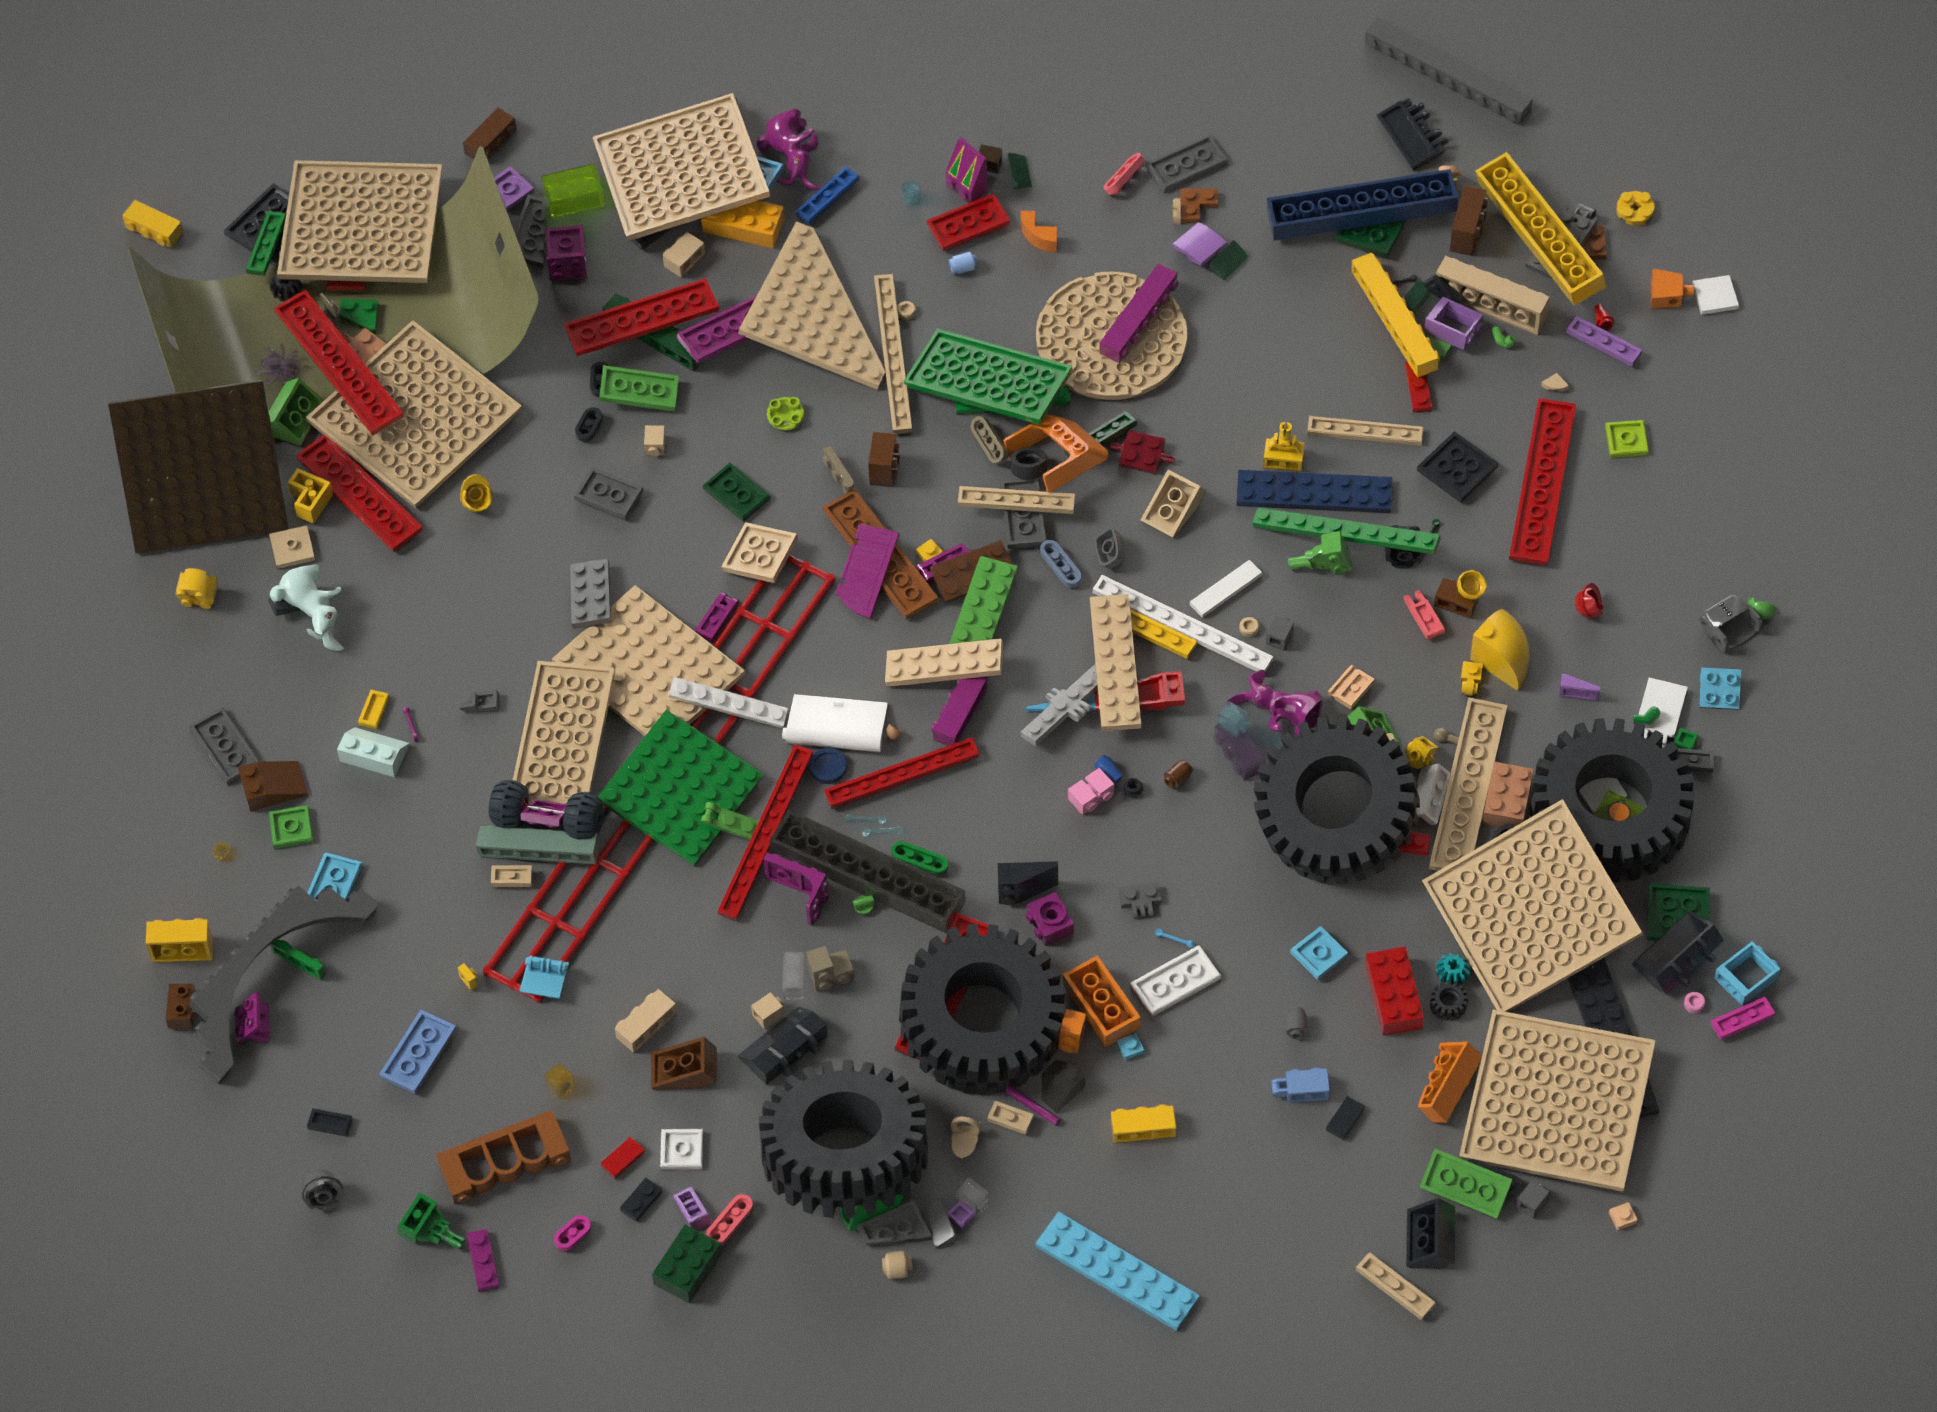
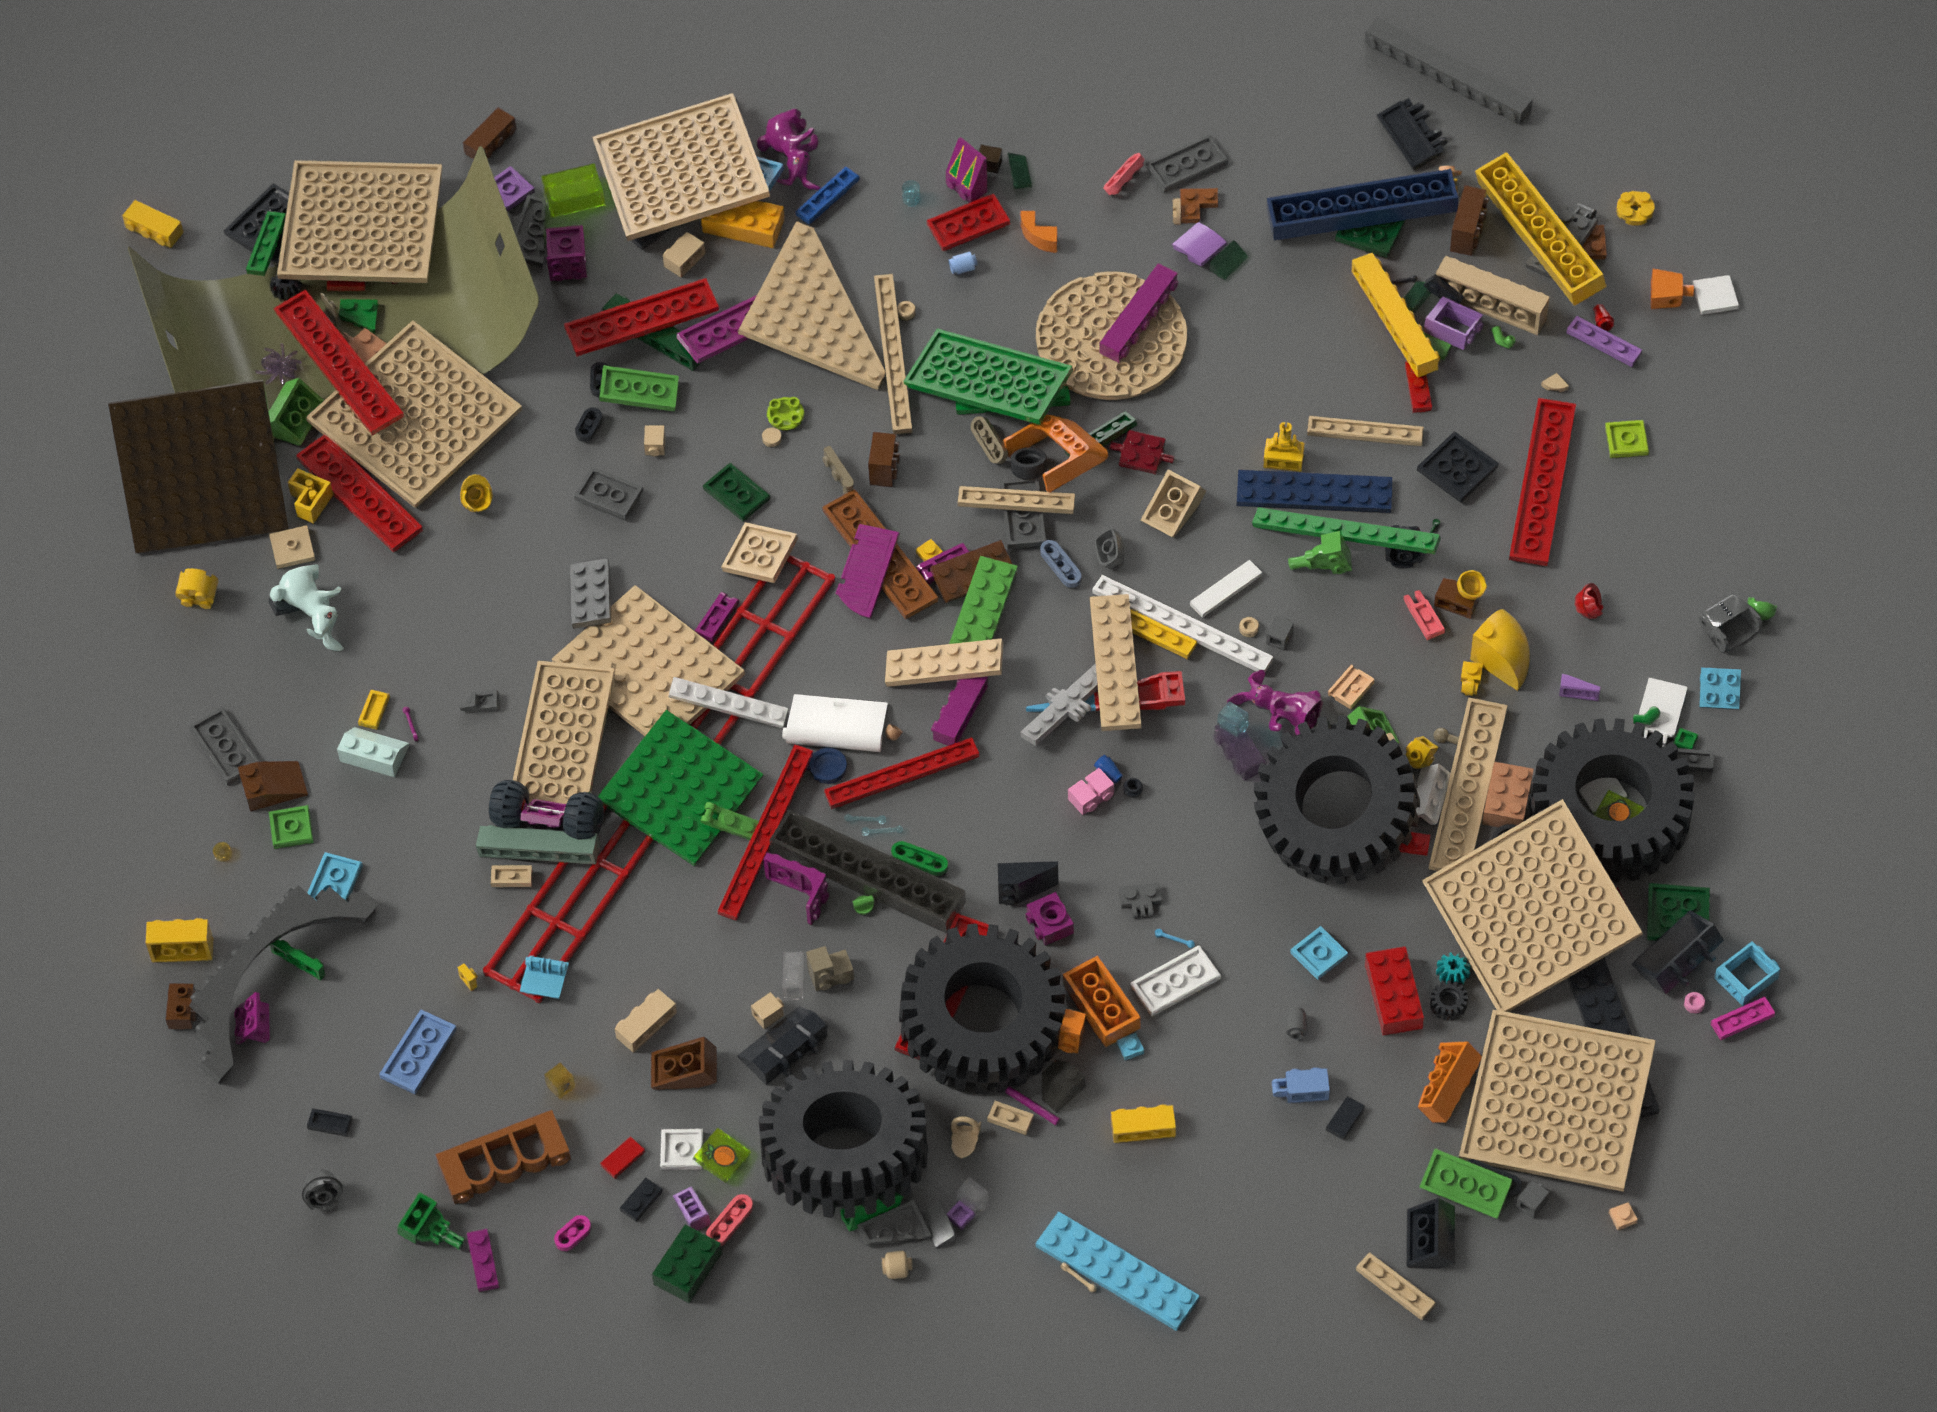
reddish brown brick [1164,760,1193,789] -> none
none -> clear neon green tile [693,1128,751,1183]
none -> tan tile [762,428,781,447]
none -> tan hinge [1060,1263,1097,1292]

